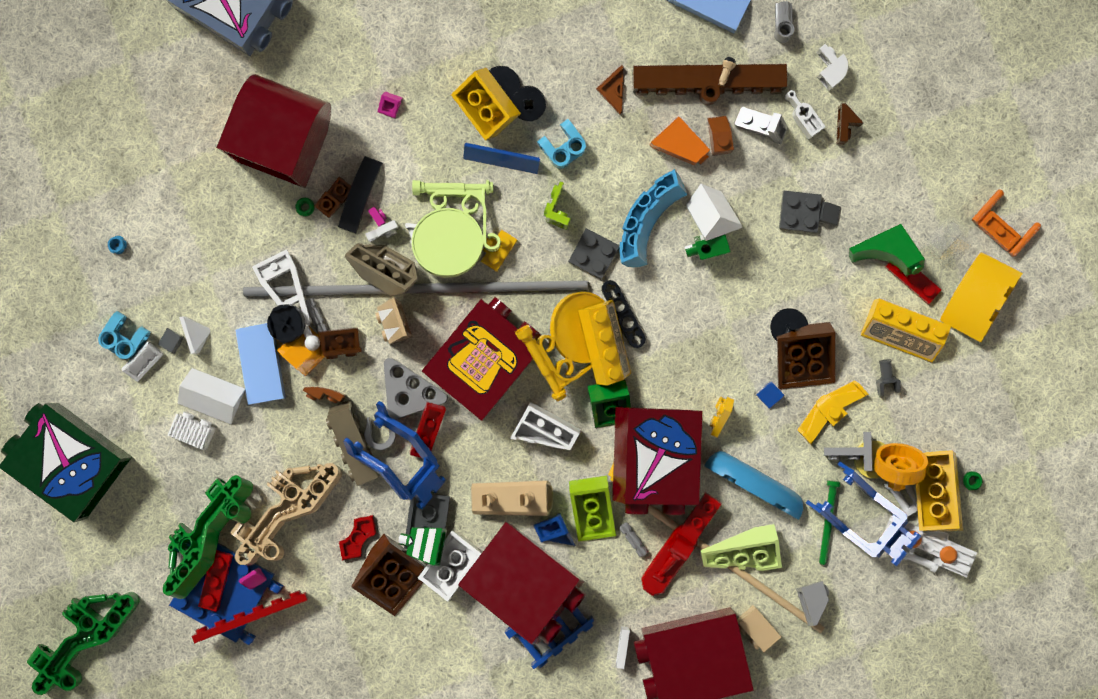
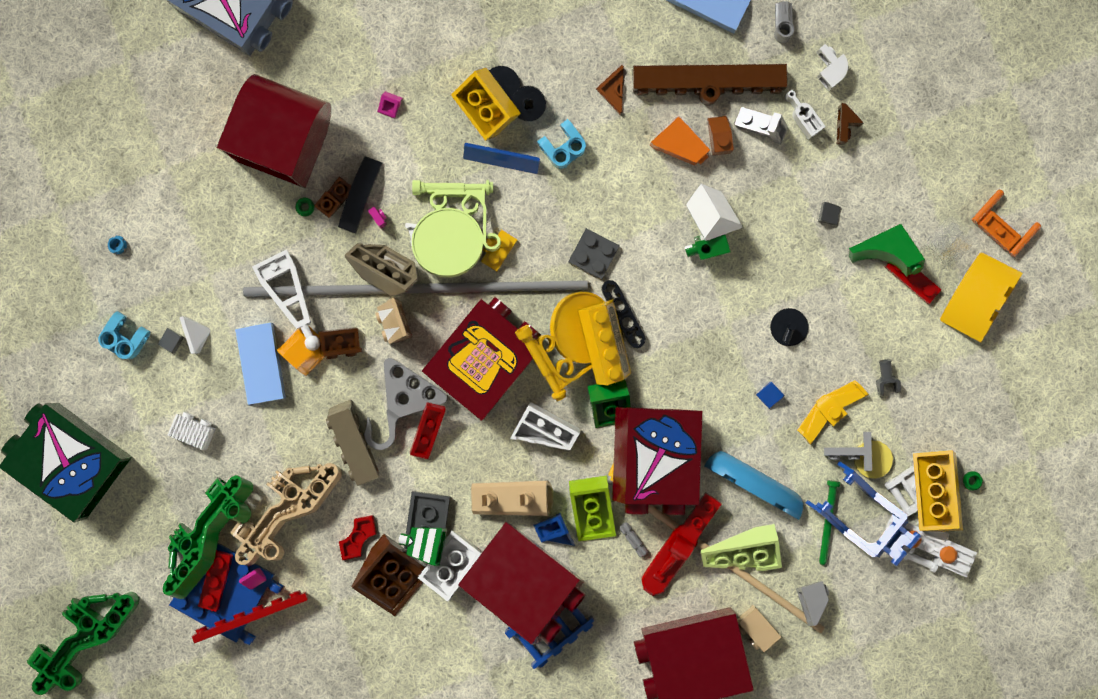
white plate [122,341,164,382] -> none
white slope [178,368,245,424] -> none
black tile [267,304,306,343] -> none
dark orange slope [303,387,346,403] -> none
light grey axle [306,298,328,333] -> none
blue piece [343,401,446,509] -> none
white plate [365,220,400,242] -> none
lime bracket [543,181,570,230] -> none
white tile [616,626,630,669] -> none
dark azure brick [620,169,687,268] -> none
yellow hinge [709,396,734,438] -> none
tan piece [719,57,736,86] -> none
reddish brown slope [777,322,835,389] -> none
dark grey plate [779,190,822,233] -> none
yellow slope [861,299,951,362] -> none
light orange piece [874,443,928,491] -> none

